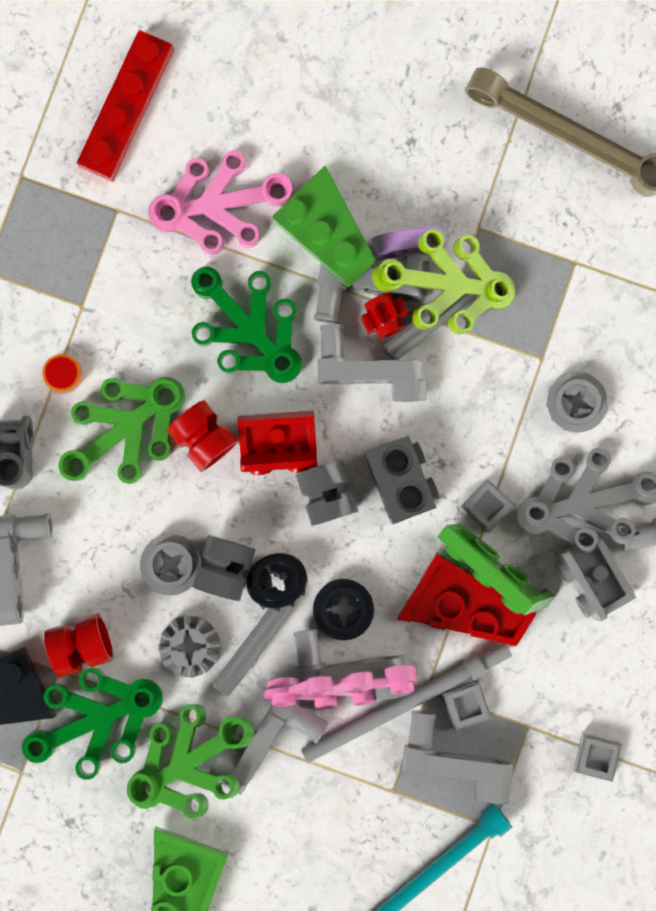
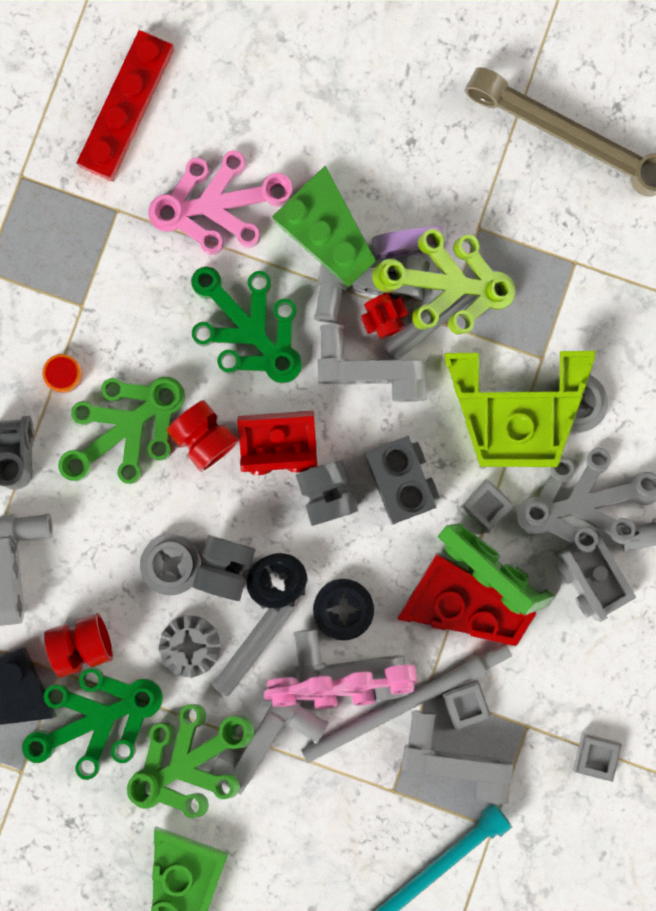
none -> lime wing [444,350,596,467]

